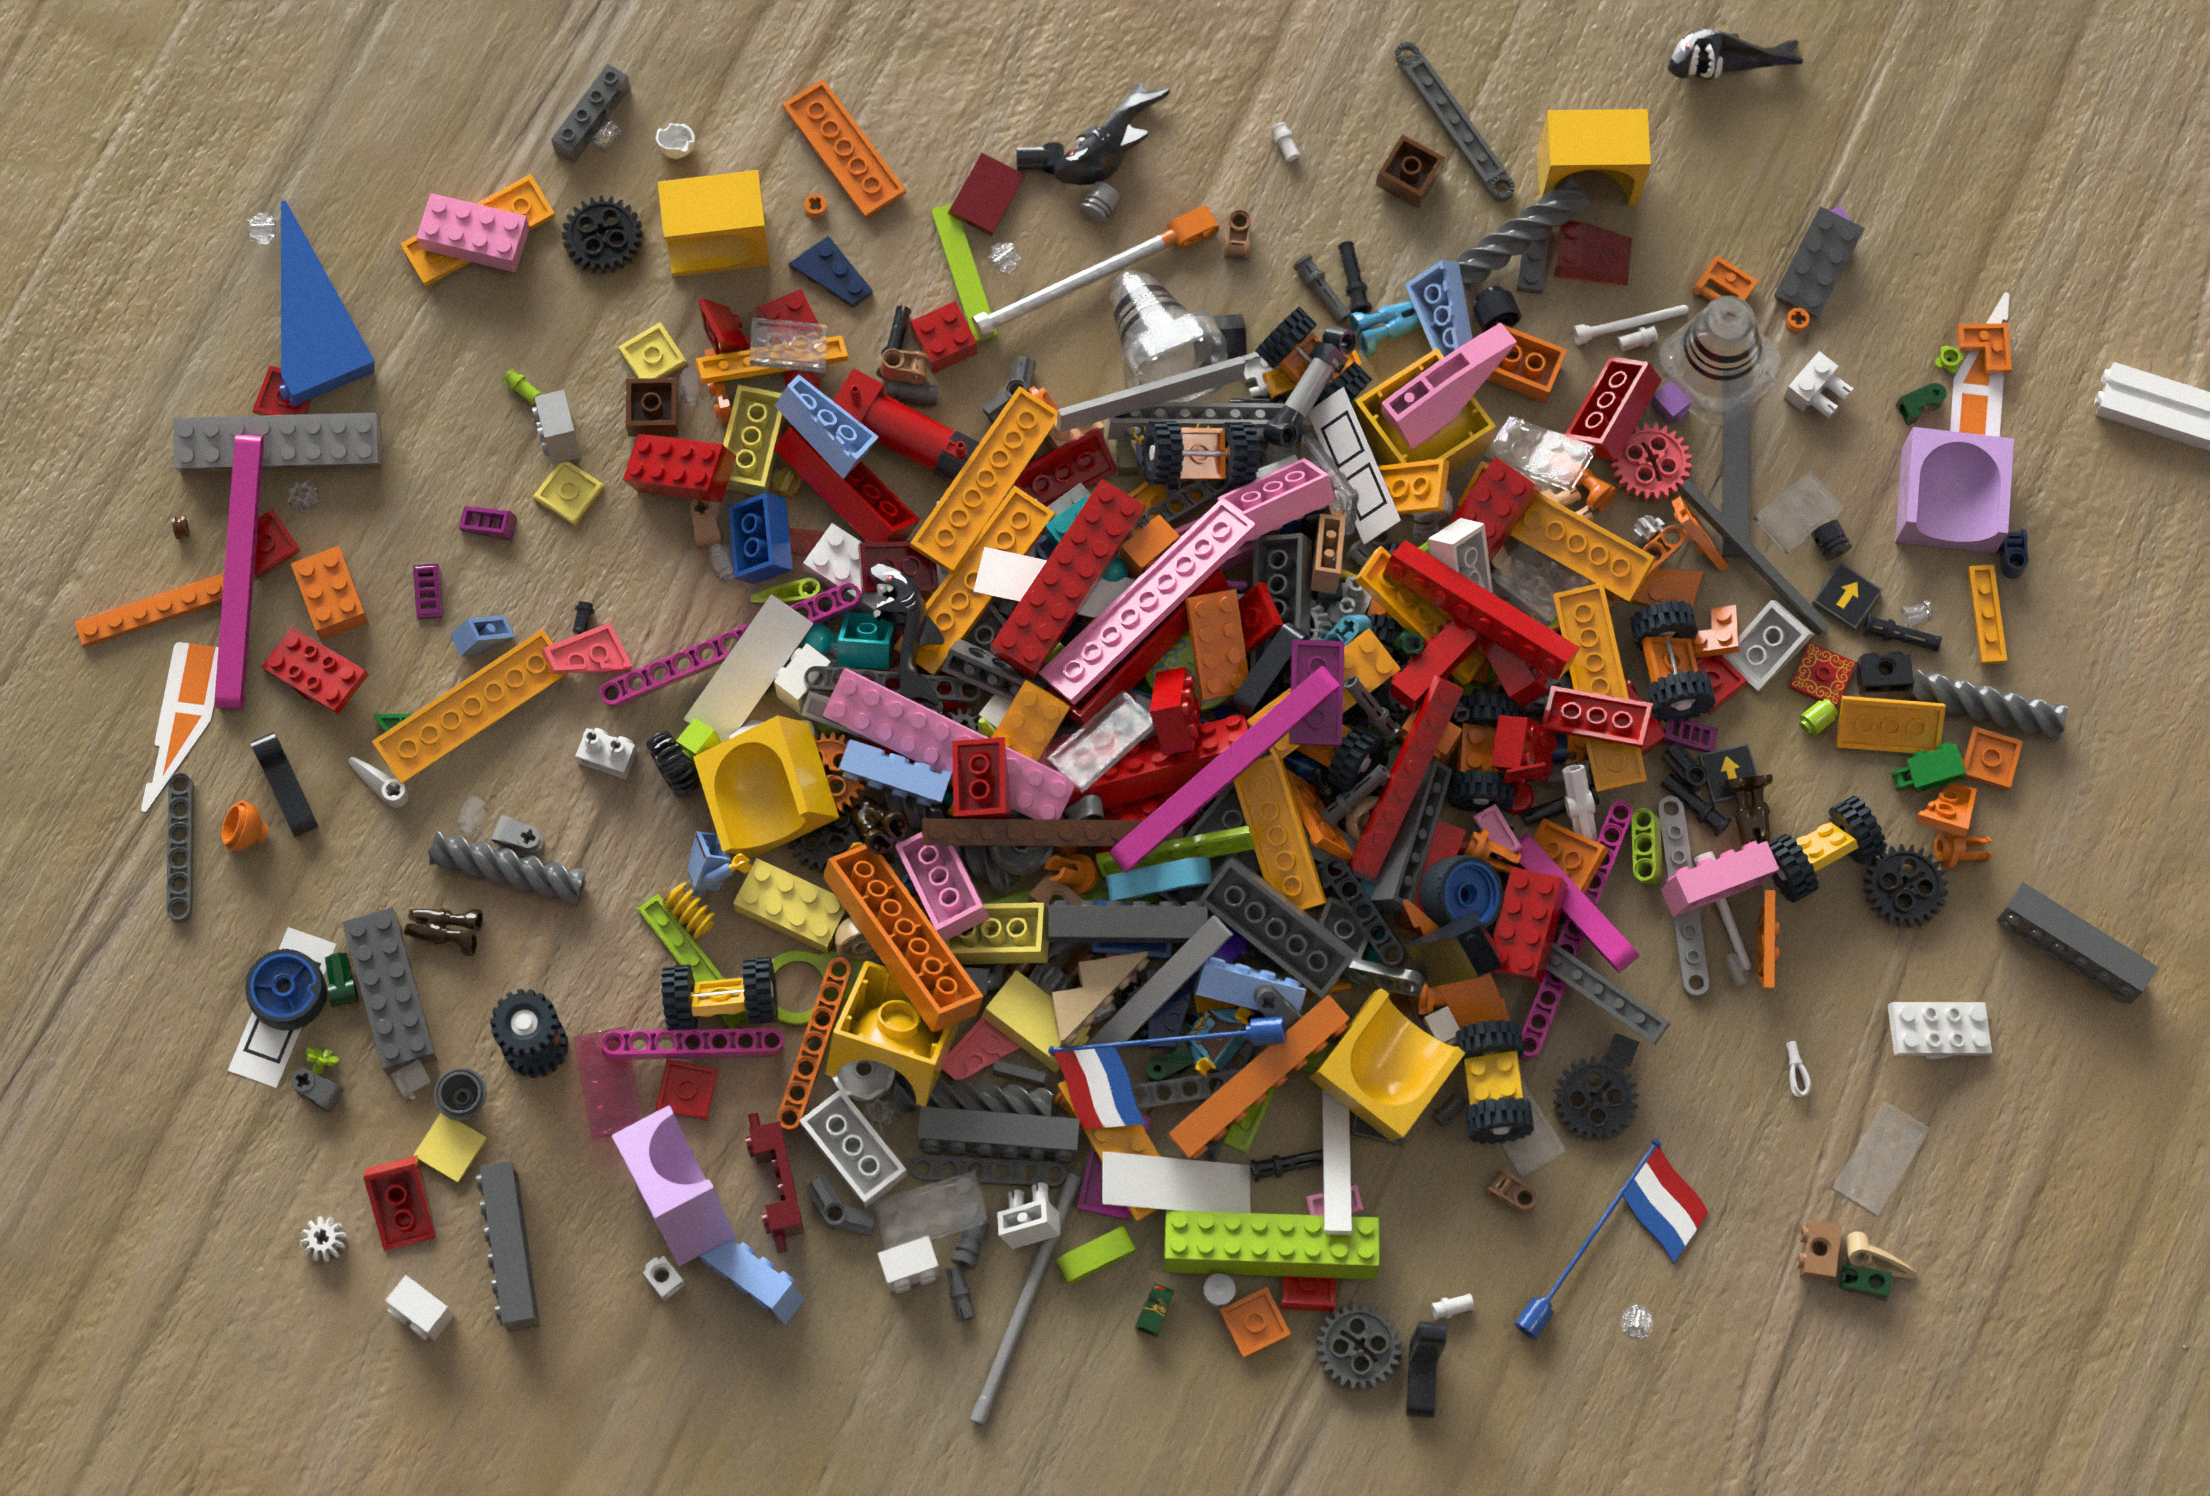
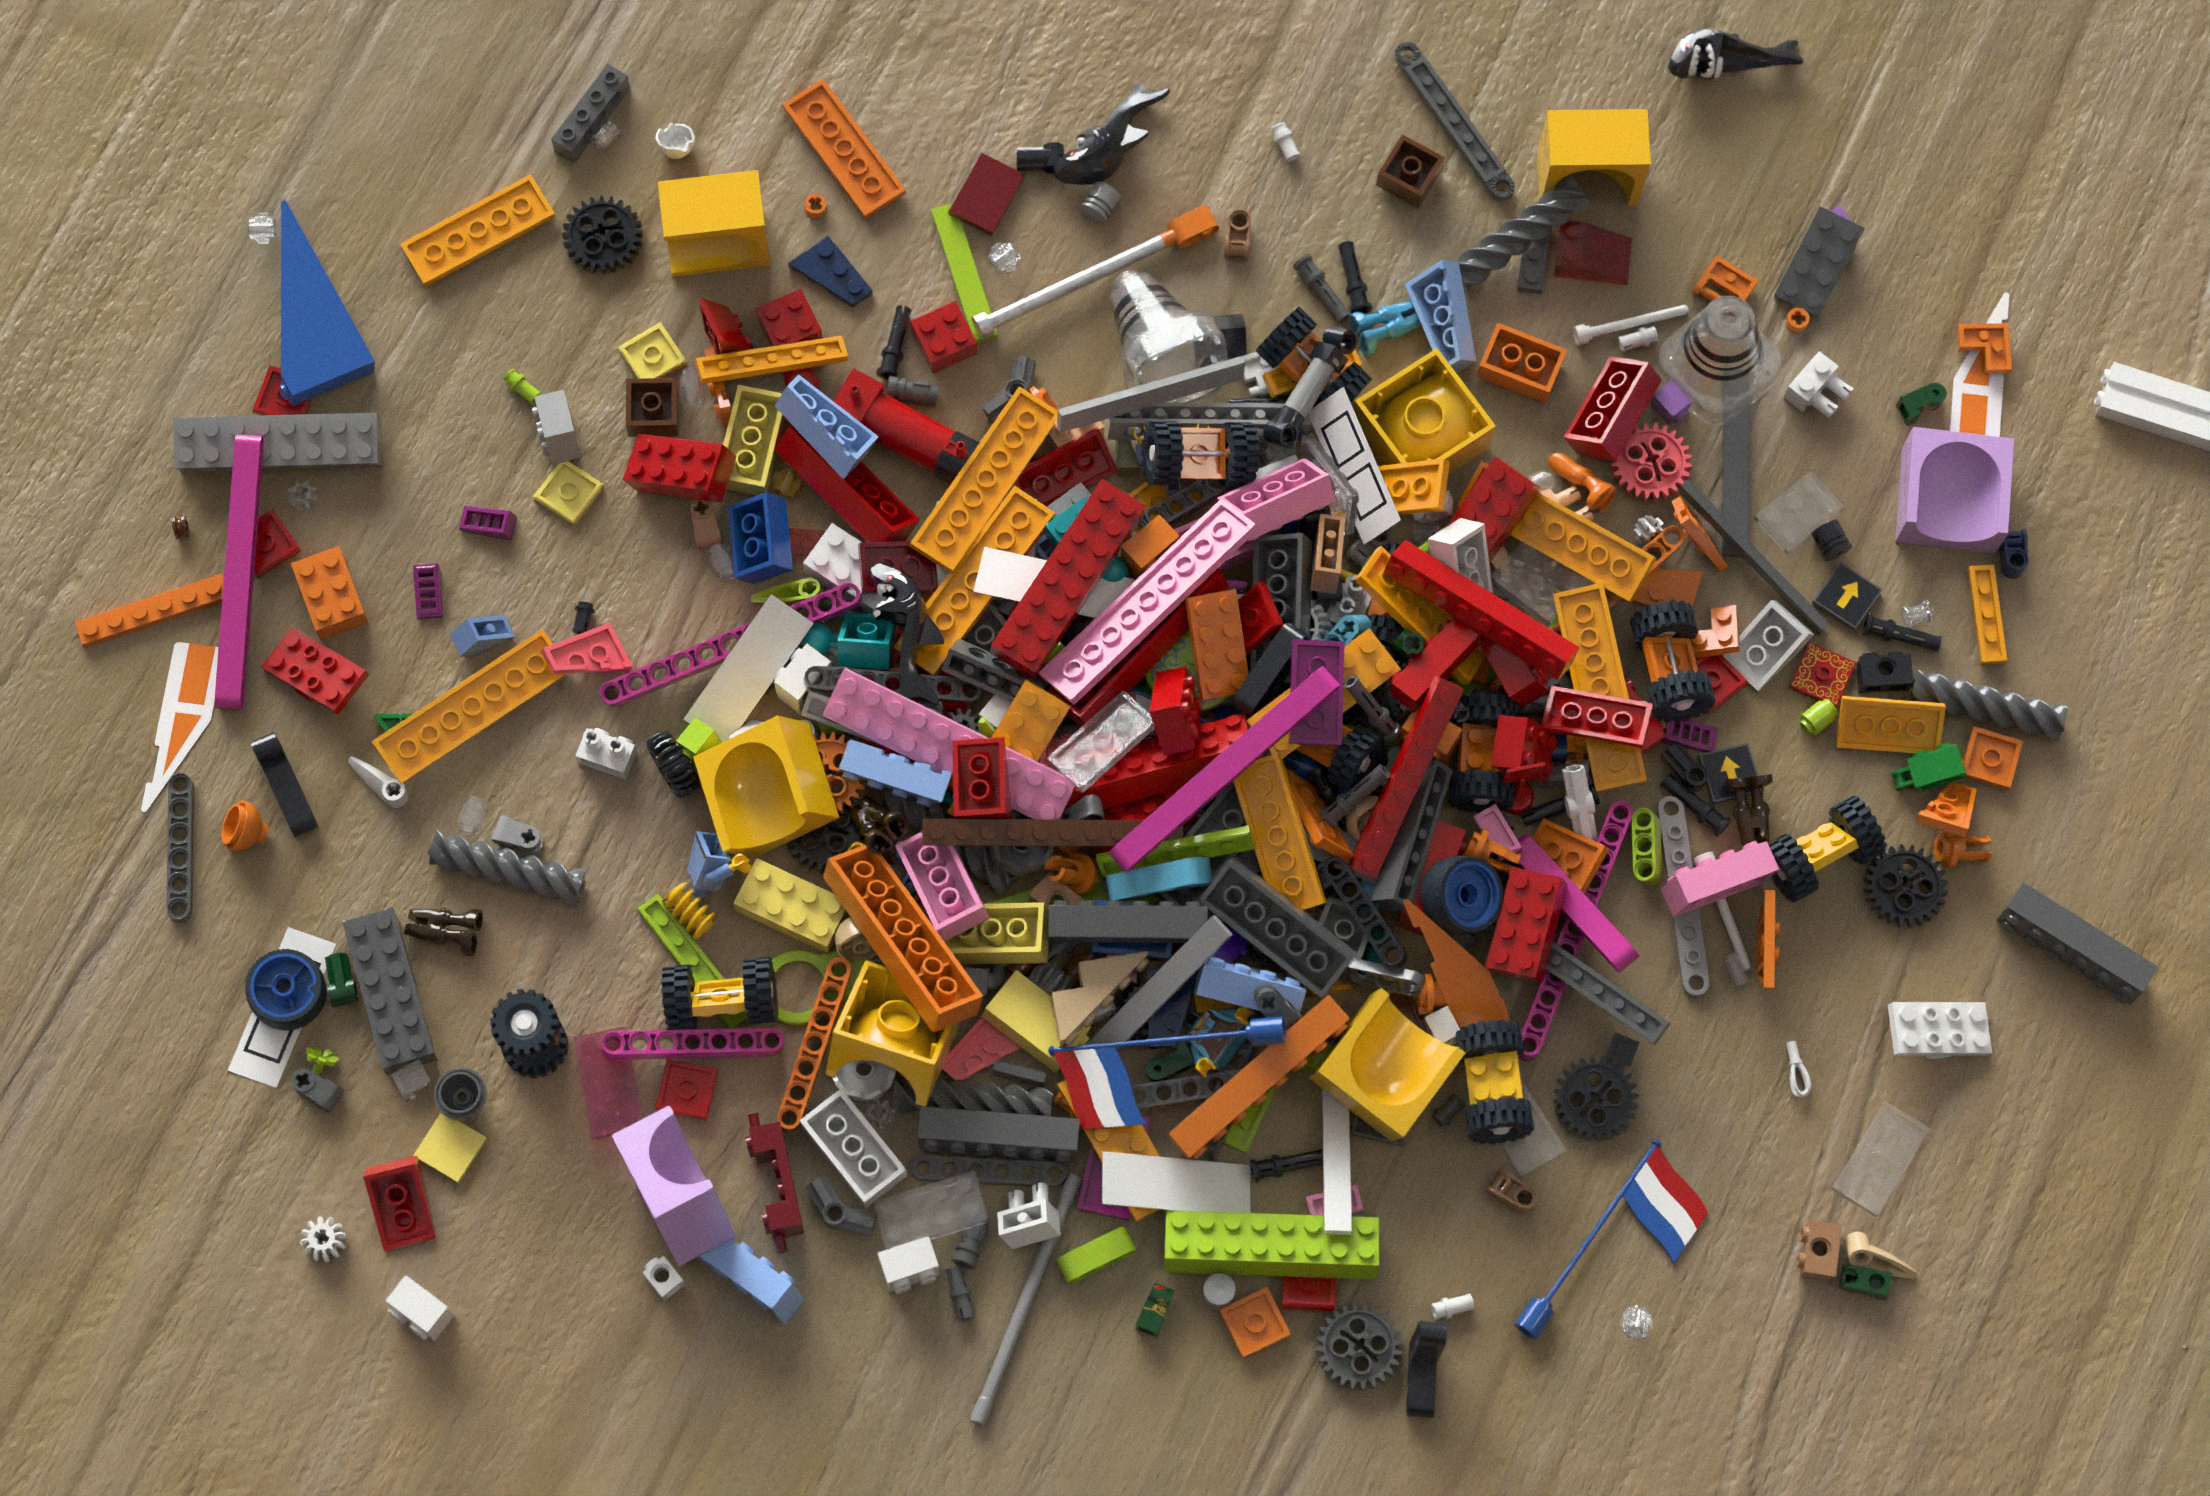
bright pink brick [416,193,530,273] -> none
dark grey brick [476,1161,540,1332] -> none
clear plate [749,317,827,373] -> none
medium nougat piece [880,349,930,385] -> none
bright pink wedge [1381,323,1517,451] -> none
black slope [1406,911,1503,988] -> none
black piece [1473,286,1522,333] -> none
clear plate [1484,416,1596,491] -> none
lime plate [1935,346,1964,374] -> none

